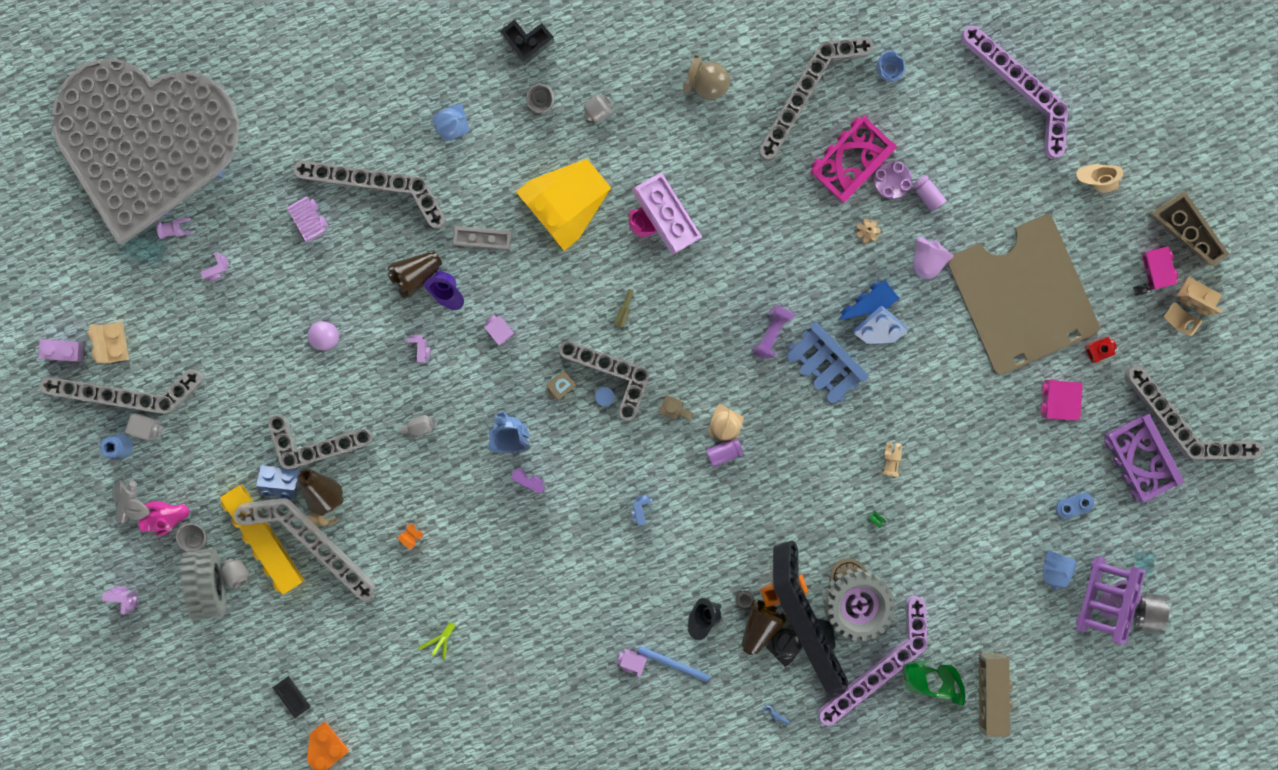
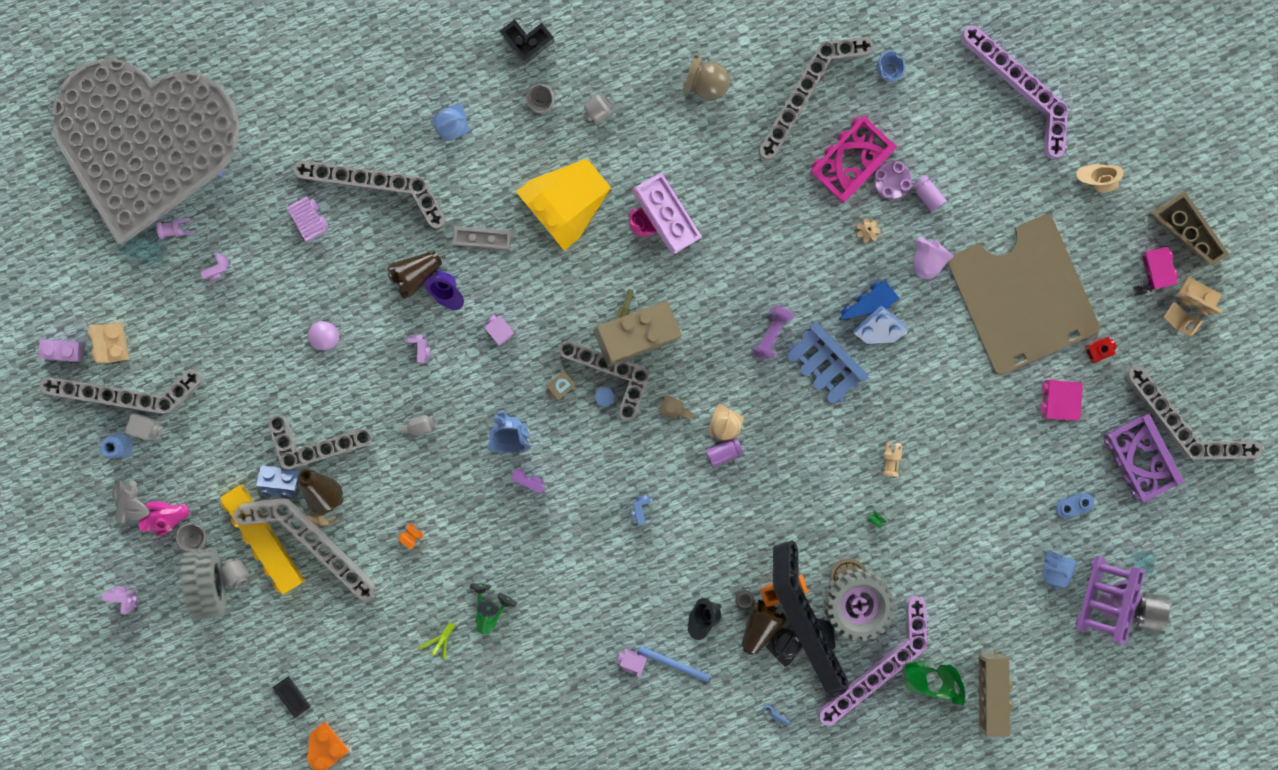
none -> plant [470,583,517,634]
none -> dark tan brick [593,300,682,367]

